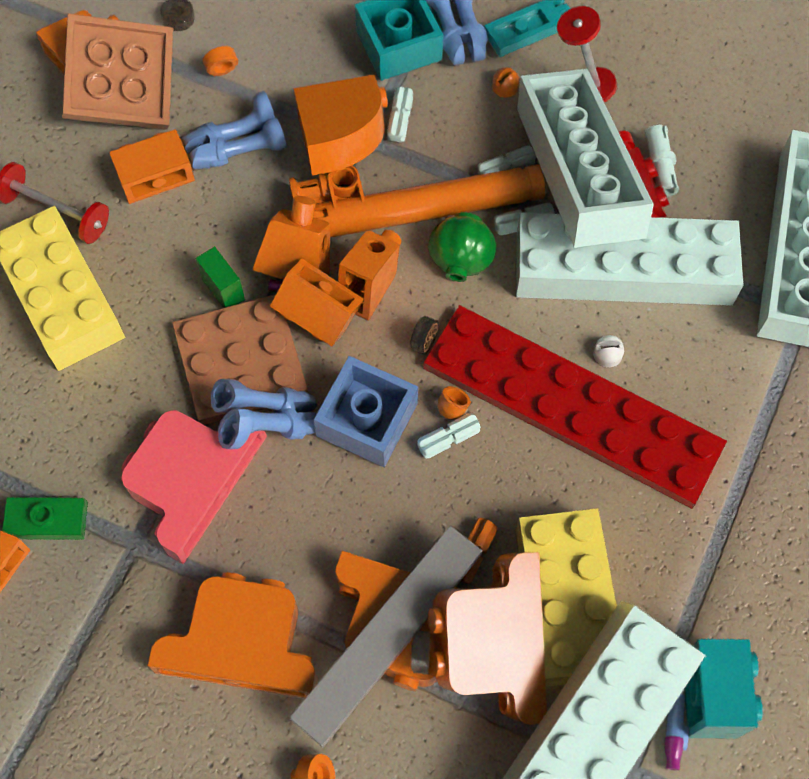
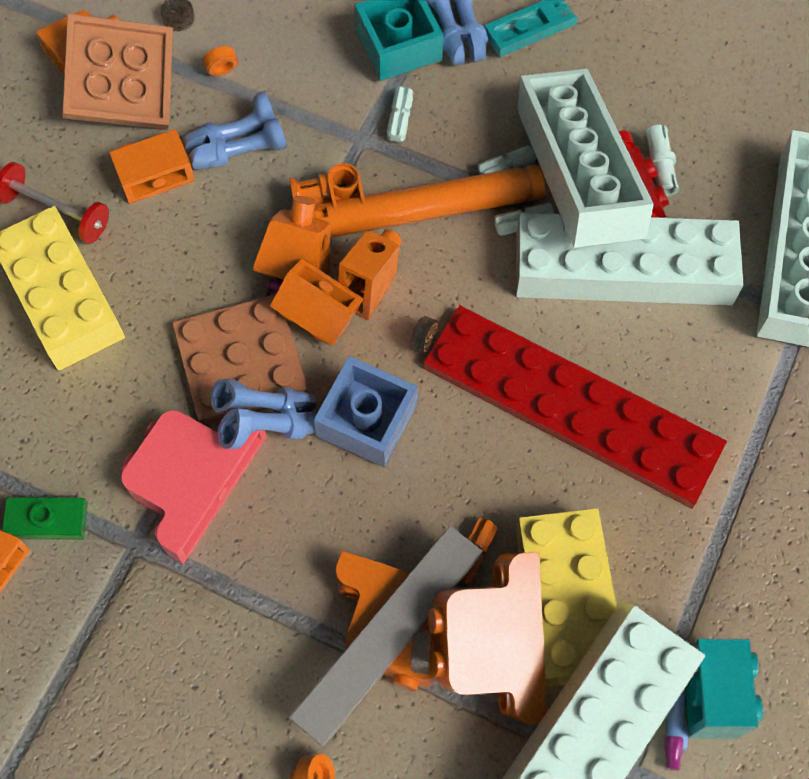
orange brick [148,572,318,698] -> none
green piece [195,246,245,308] -> none
orange brick [293,74,388,175] -> none
light aqua piece [417,413,481,458] -> none
green plant [428,212,497,282] -> none
orange hinge [437,386,471,419] -> none
orange hinge [492,67,519,98] -> none
red axle [557,6,617,102] -> none
white hinge [593,335,624,367] -> none

